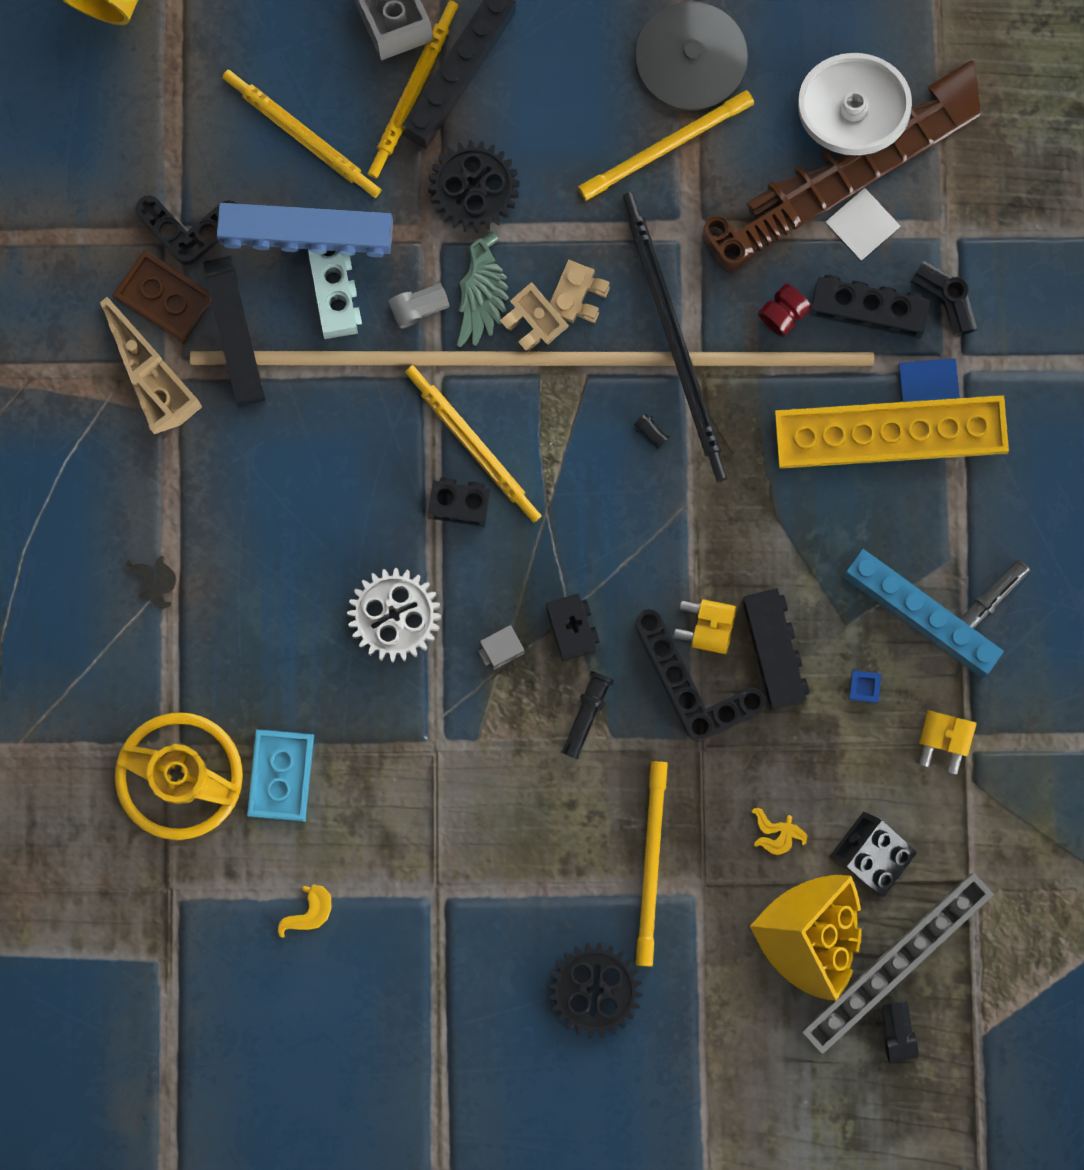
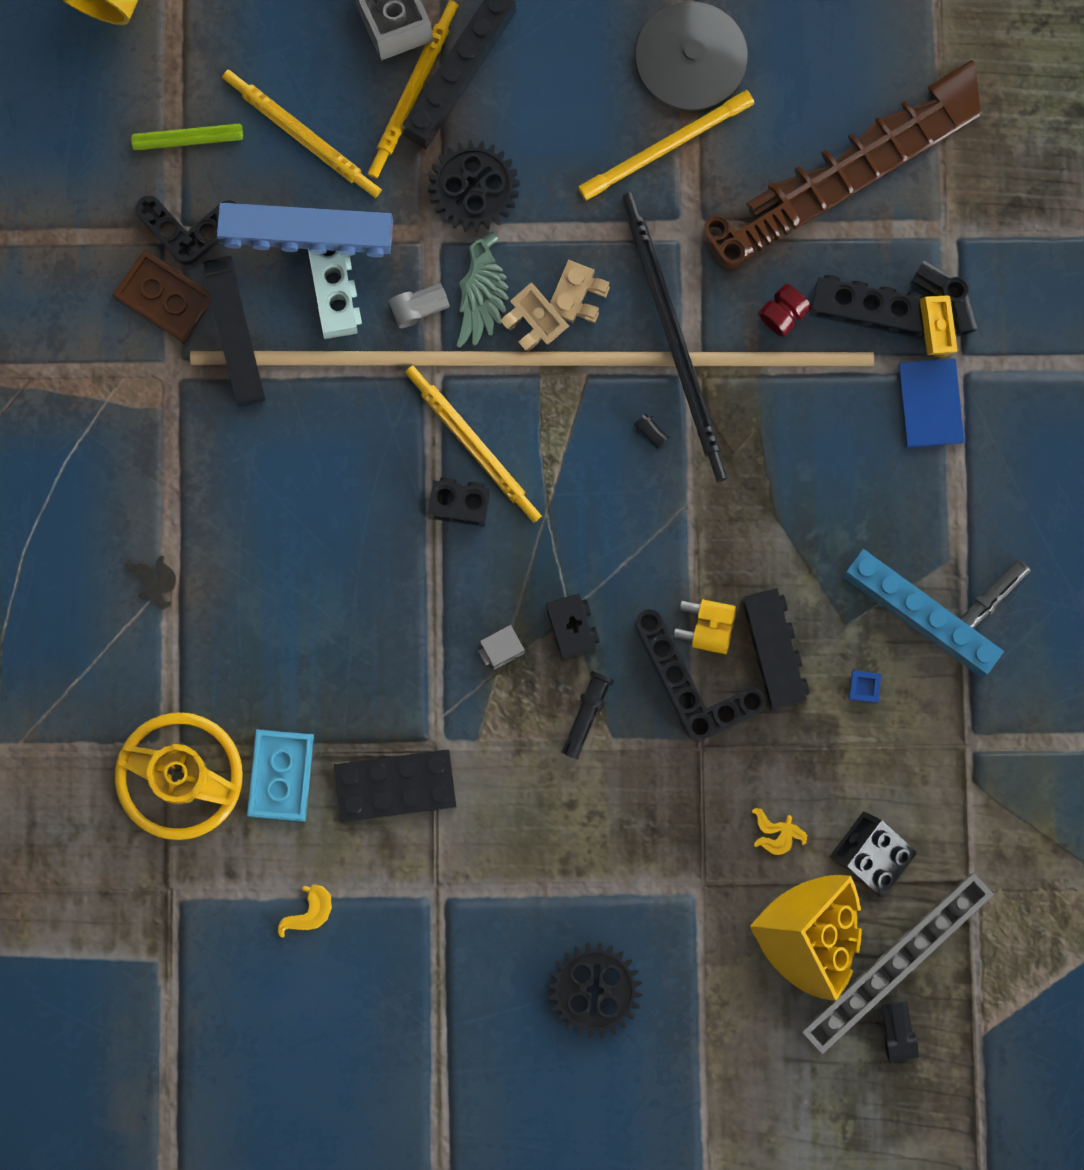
tan wedge [100,297,202,434] -> none
white gear [347,568,441,663] -> none
yellow piece [635,761,668,967] -> none
yellow plate [775,395,1009,469] -> none
white dish [798,53,912,155] -> none
white sticker [826,188,901,261] -> none
yellow piece [919,710,977,774] -> none
none -> lime axle [131,124,243,151]
none -> black plate [334,749,457,823]
none -> yellow panel [920,296,958,358]

